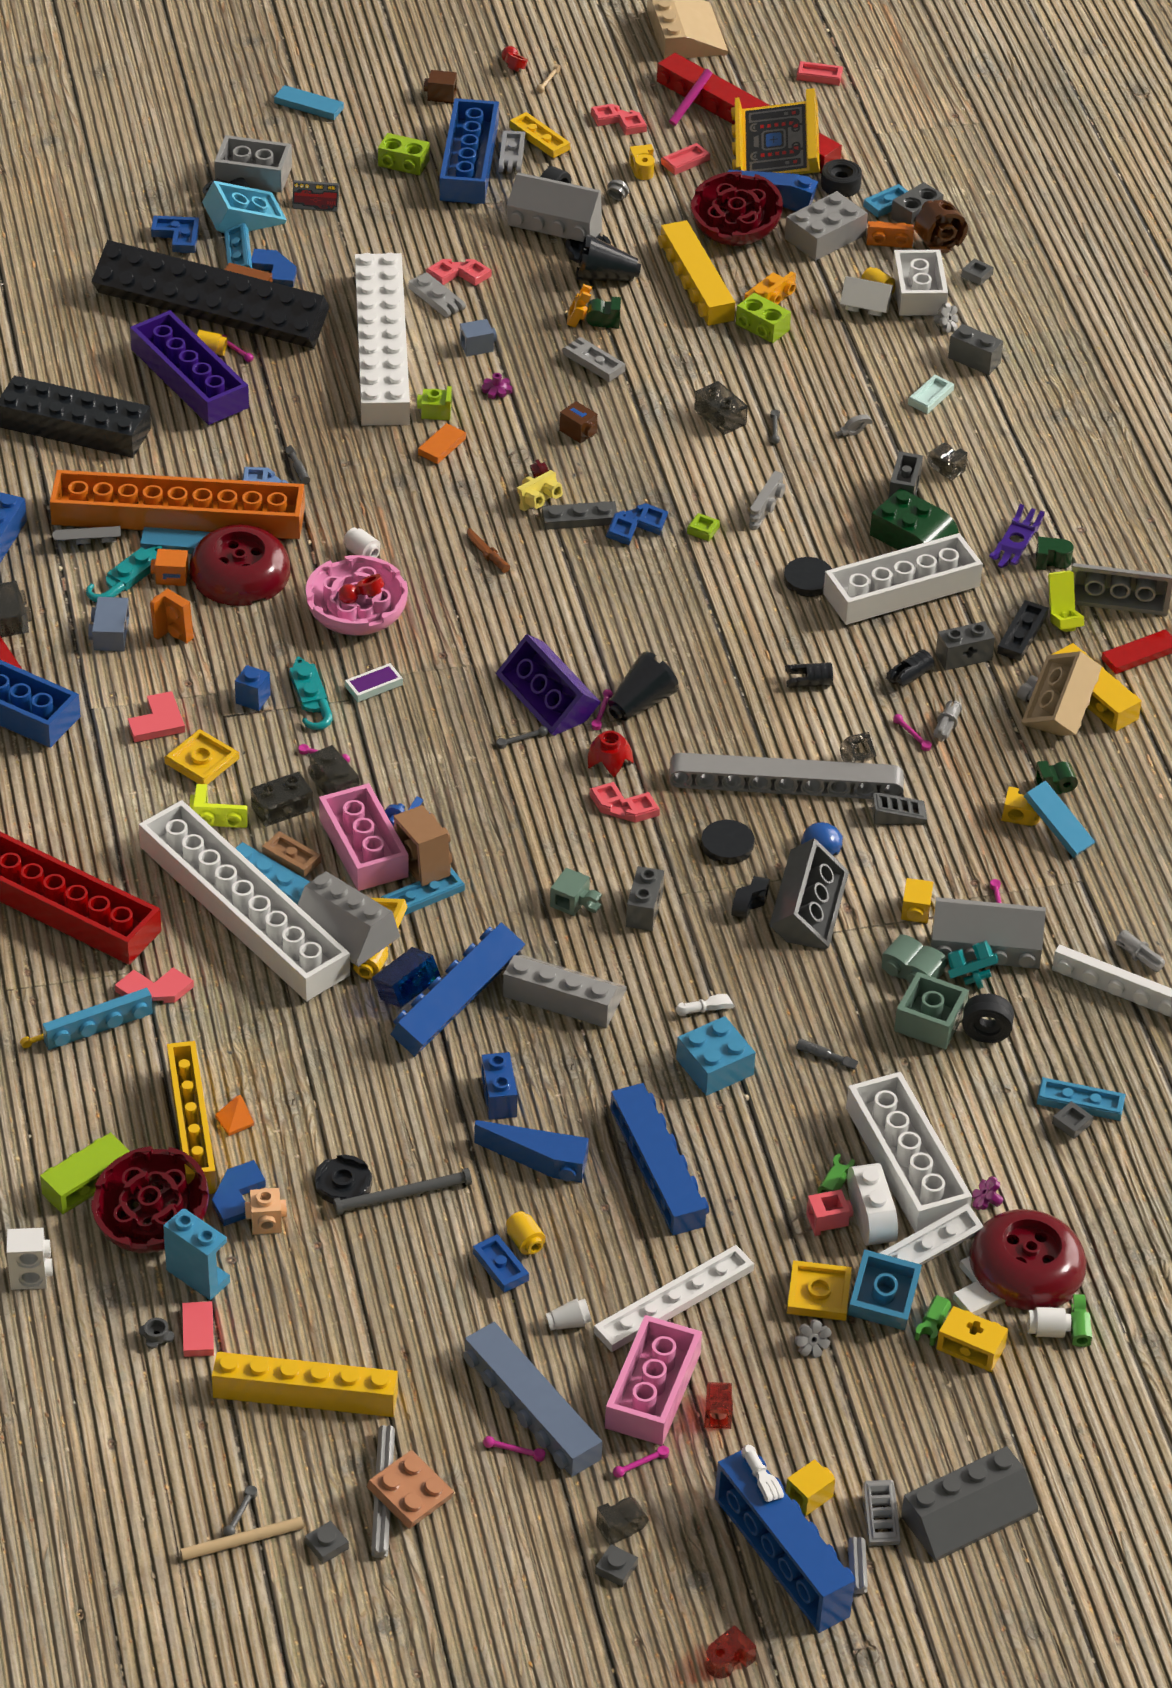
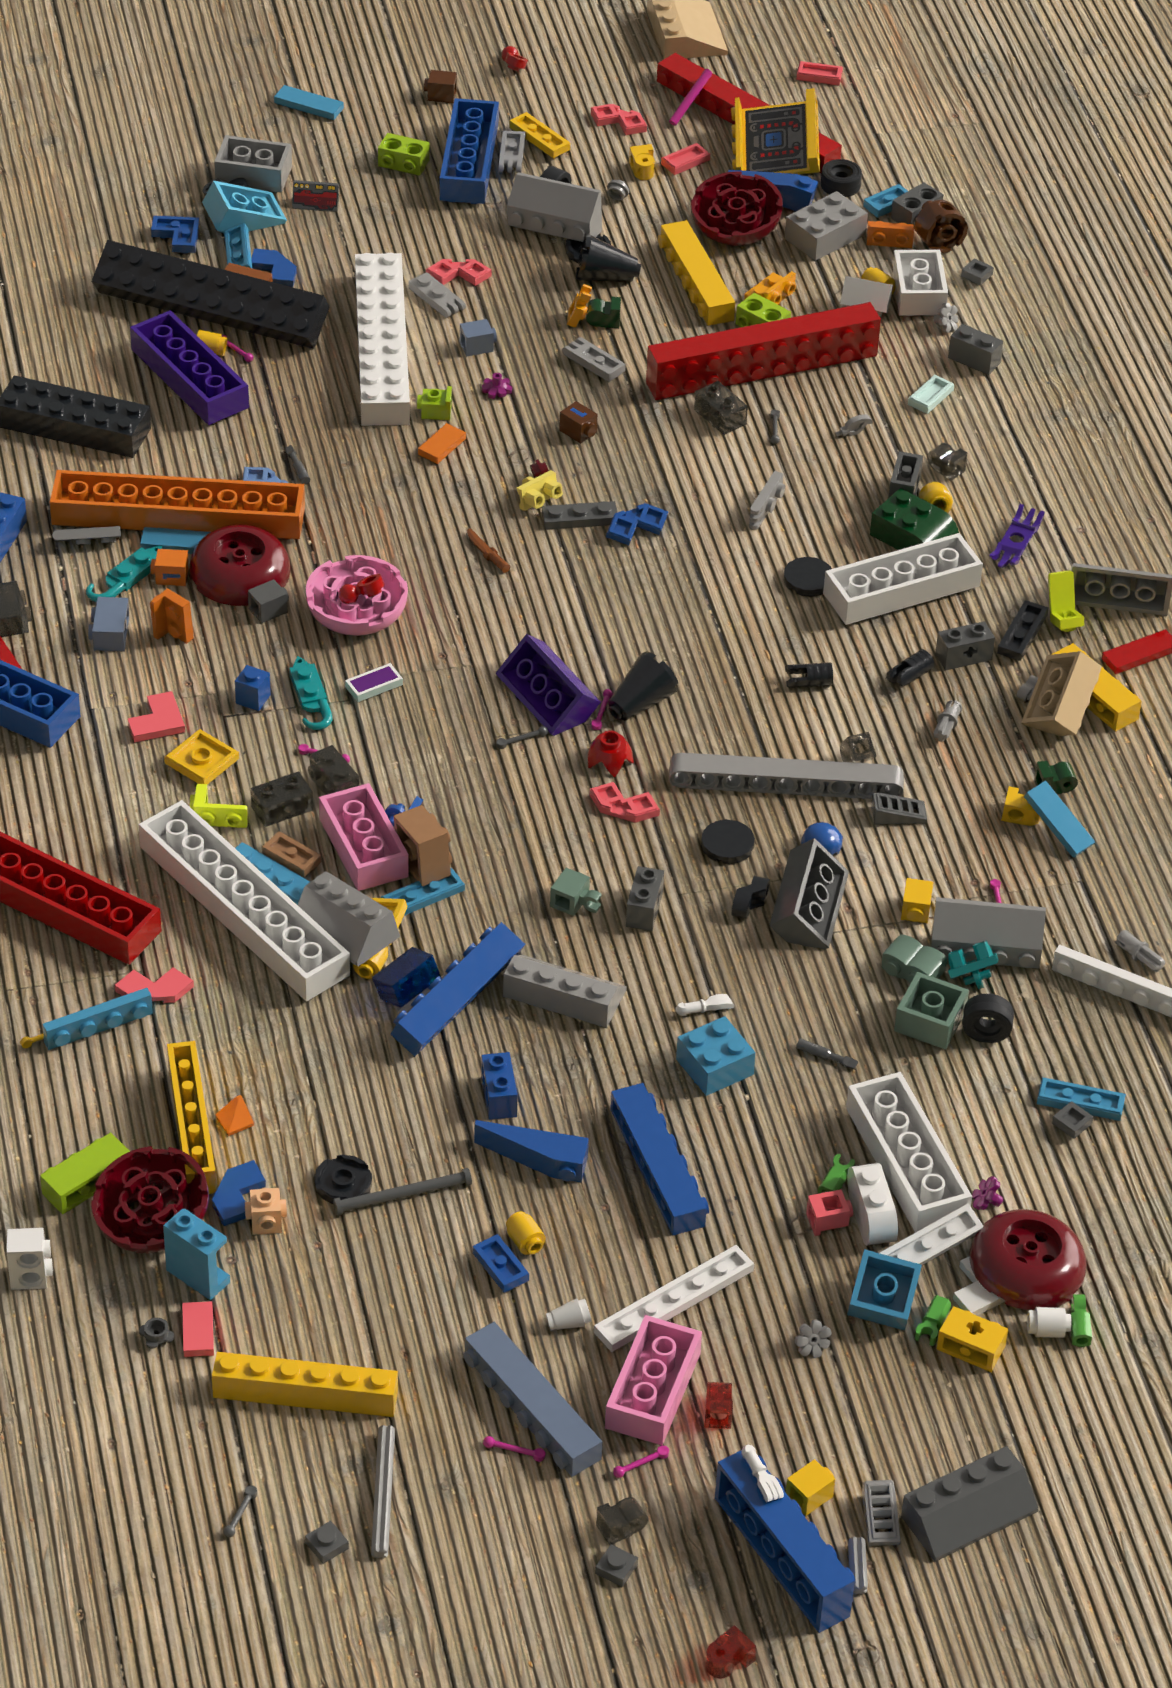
tan bar [180,1516,304,1561] -> none
white brick [343,528,380,558] -> none
nougat plate [366,1450,454,1529] -> none
tan hinge [536,64,561,93] -> none
lime tile [687,513,720,541] -> none
yellow plate [787,1260,852,1321] -> none
dark pink hinge [893,714,932,751] -> none
dark green leg [1036,537,1074,570] -> none
none -> dark grey brick [248,579,289,624]
none -> red brick [646,302,881,400]
none -> yellow head [918,482,953,513]

